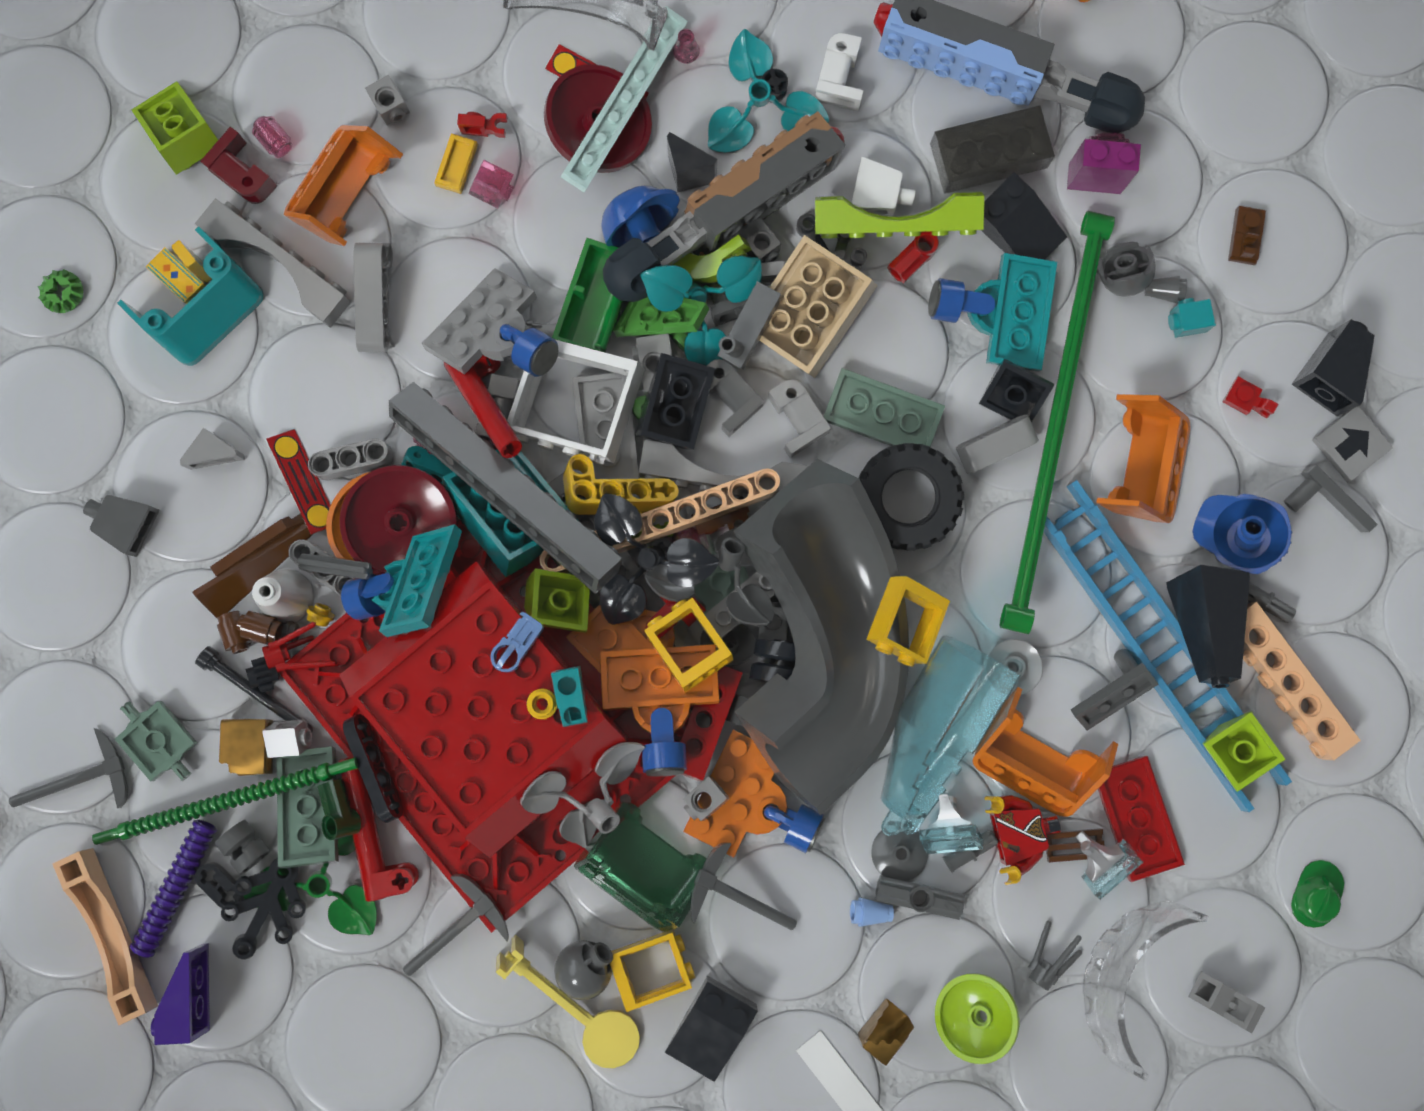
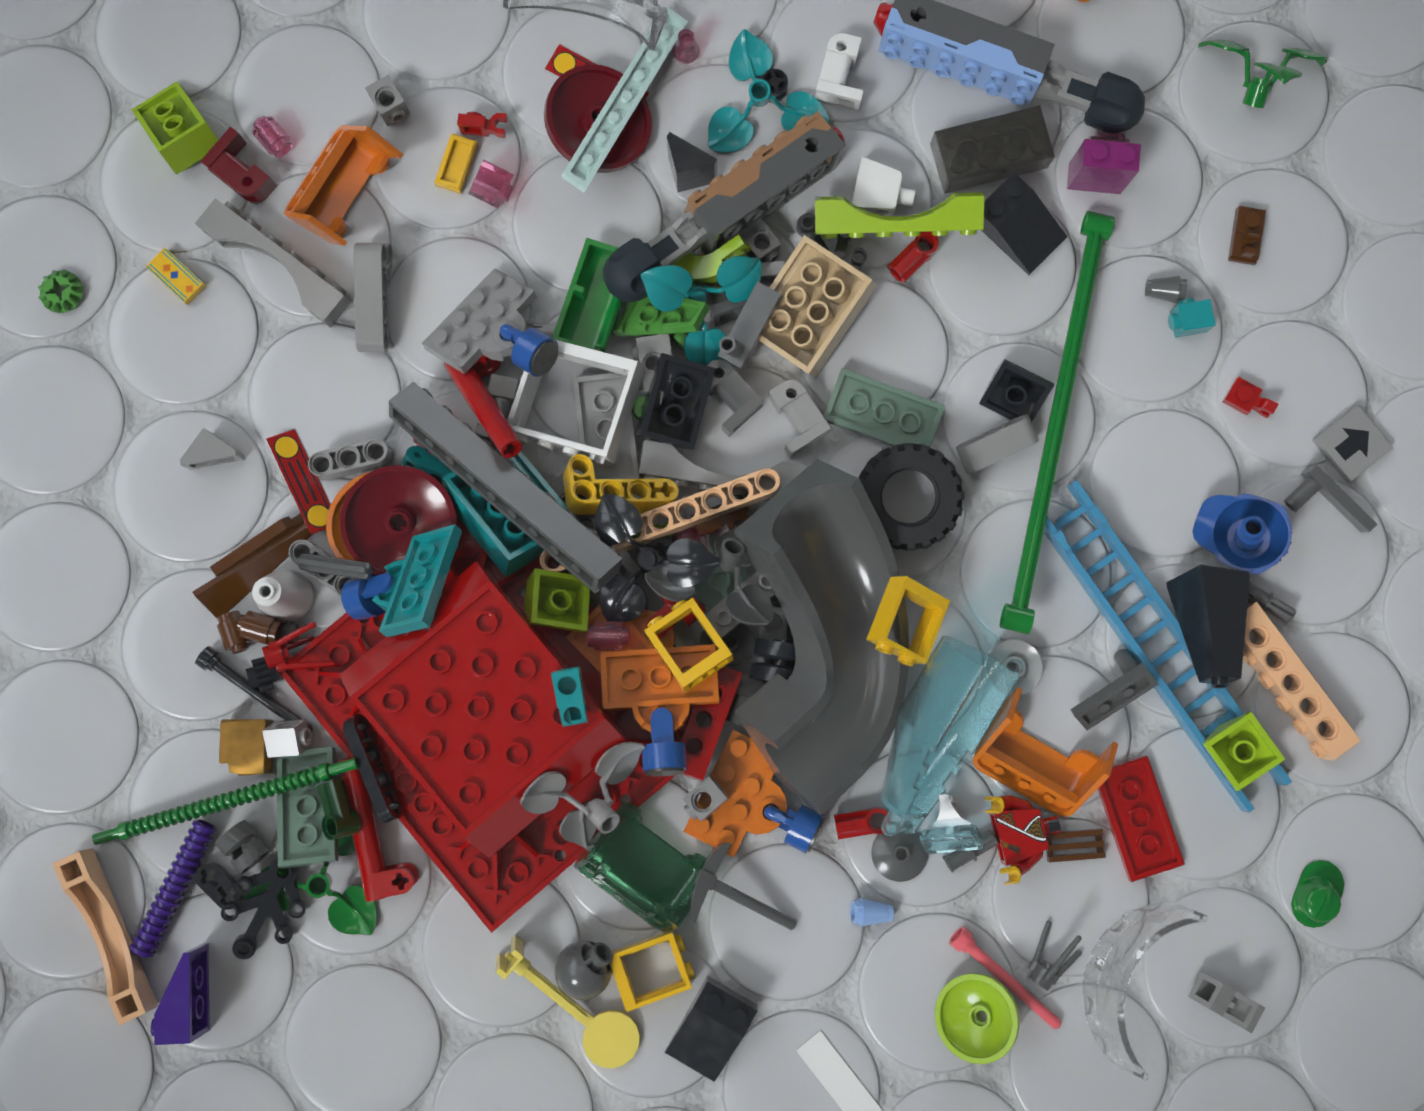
dark grey piece [9,728,128,808] -> none
dark grey torso [83,494,160,557] -> none
sand green plate [115,701,198,782] -> none
teal windscreen [117,226,263,366] -> none
yellow tile [171,240,211,283] -> none
yellow plate [306,603,335,627] -> none
dark grey piece [403,874,509,976] -> none
medium blue piece [491,612,544,672] -> none
yellow plate [527,689,557,719] -> none
blue piece [601,185,680,247] -> none
pearl gold piece [858,998,914,1066] -> none
dark grey piece [875,875,965,920] -> none
teal plate [928,253,1057,372] -> none
piece [1076,831,1143,900] -> none
orange windscreen [1096,394,1190,523] -> none
dark grey cylinder [1097,241,1156,297] -> none
black slope [1291,319,1375,416] -> none
none -> clear pink brick [587,622,630,651]
none -> red piece [834,806,891,840]
none -> coral piece [949,926,1061,1029]
none -> green plant [1197,40,1328,108]

